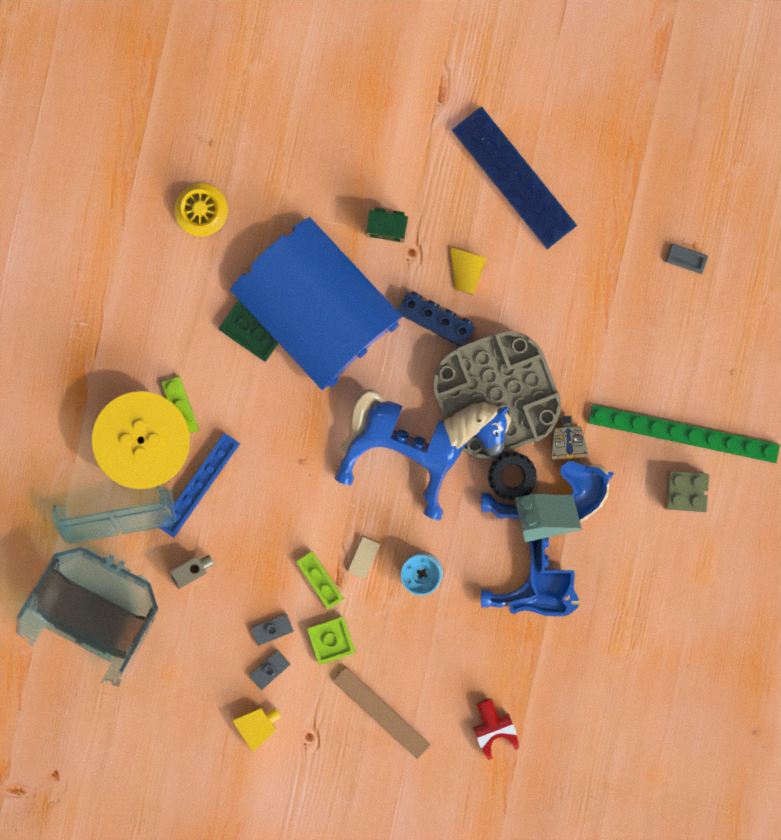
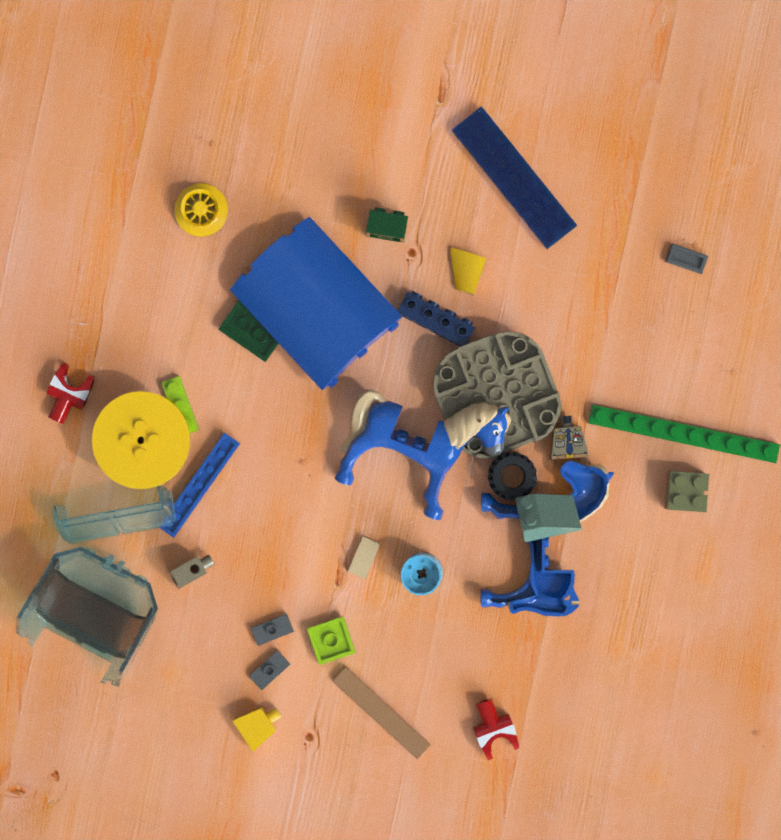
lime plate [296,551,344,610] -> none
none -> red connector [47,362,95,424]

